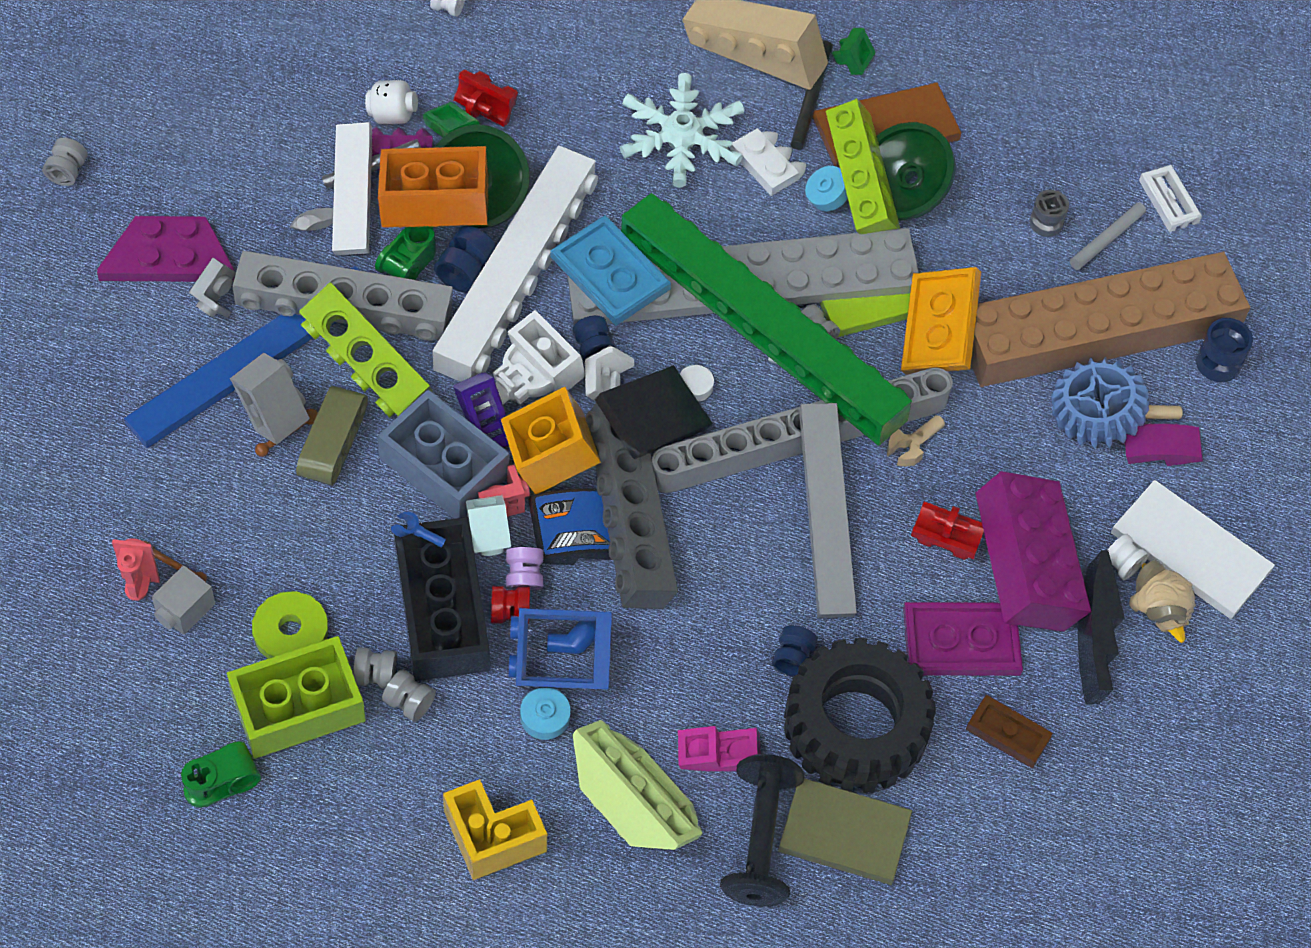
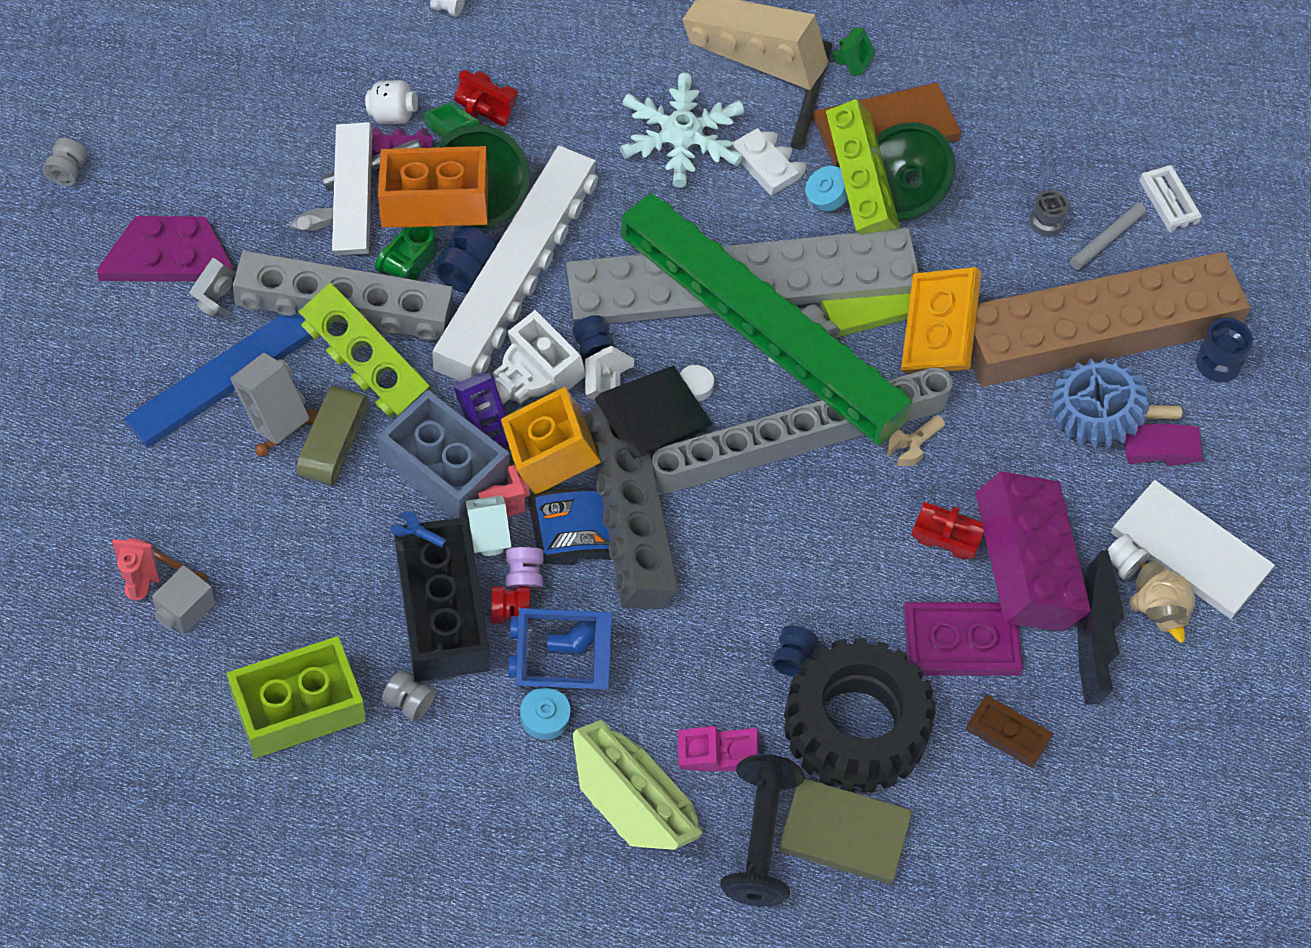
green piece [181,741,261,808] -> none
lime tile [252,591,328,659] -> none
light grey wheel [353,647,397,689] -> none
yellow brick [443,779,547,880] -> none
dark azure tile [550,215,671,326] -> none
light grey tile [799,403,857,618] -> none

